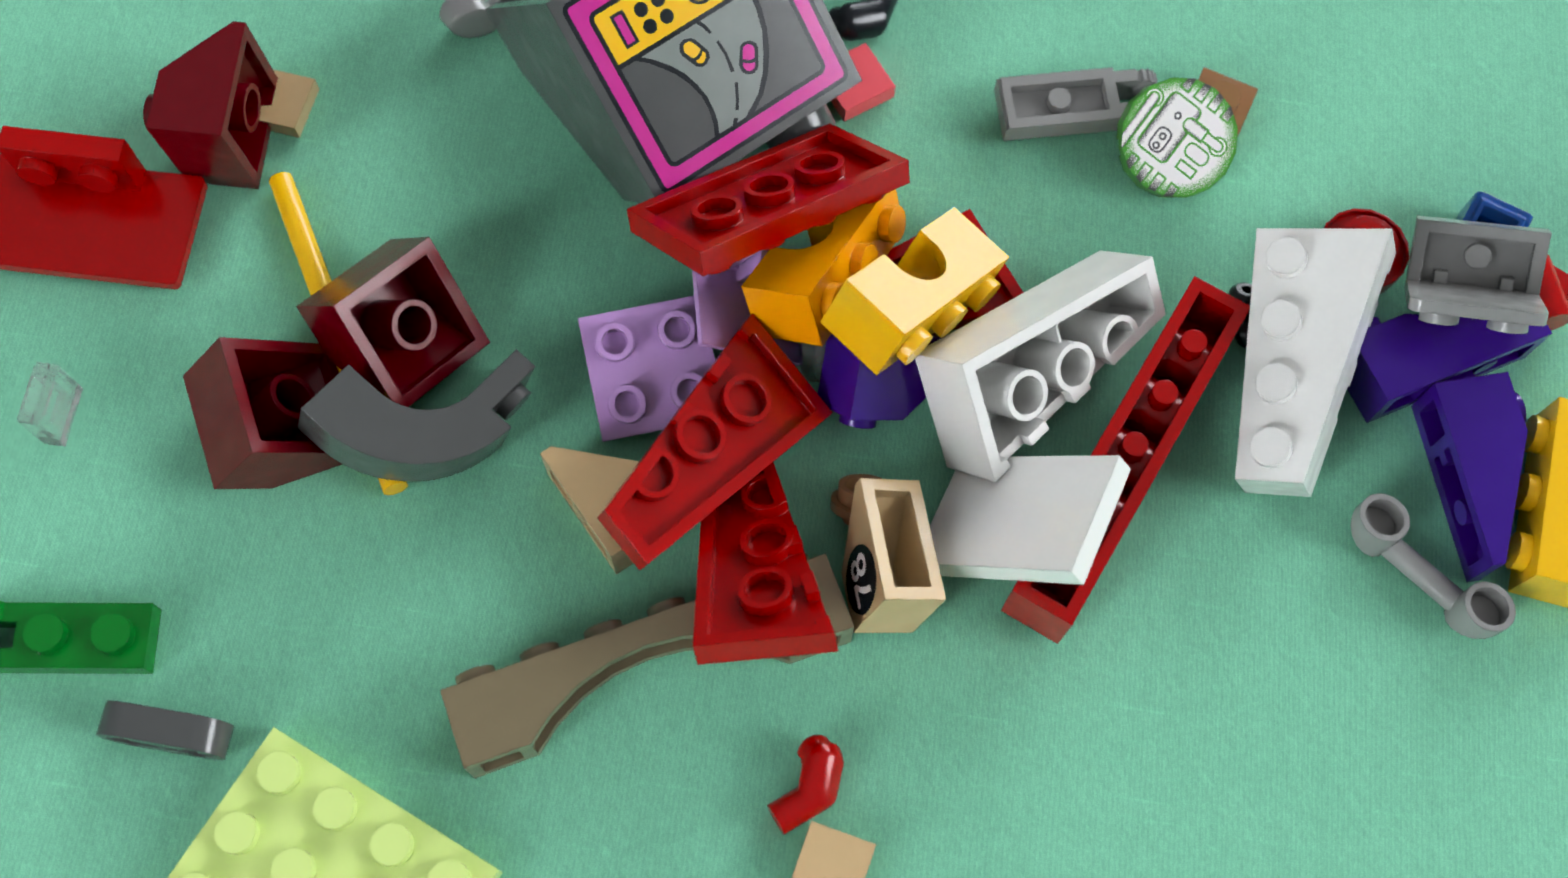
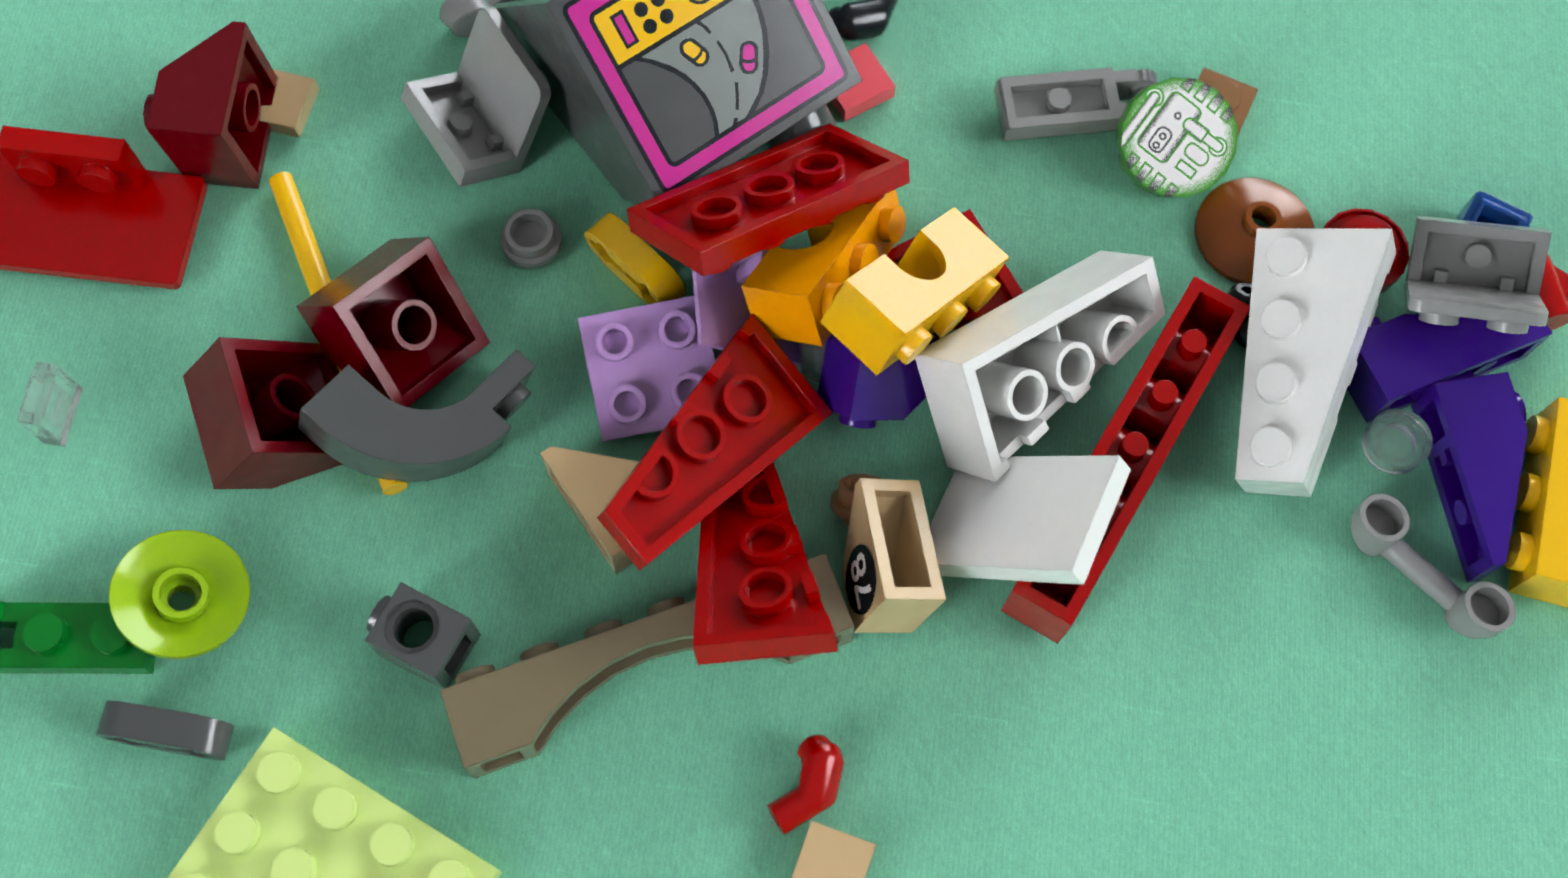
none -> lime dish [109,530,250,659]
none -> dark grey brick [365,582,481,689]
none -> light grey bracket [401,7,551,187]
none -> light grey plate [500,208,562,269]
none -> yellow beam [584,213,686,304]
none -> dark orange dish [1195,178,1314,284]
none -> clear tile [1362,408,1433,475]

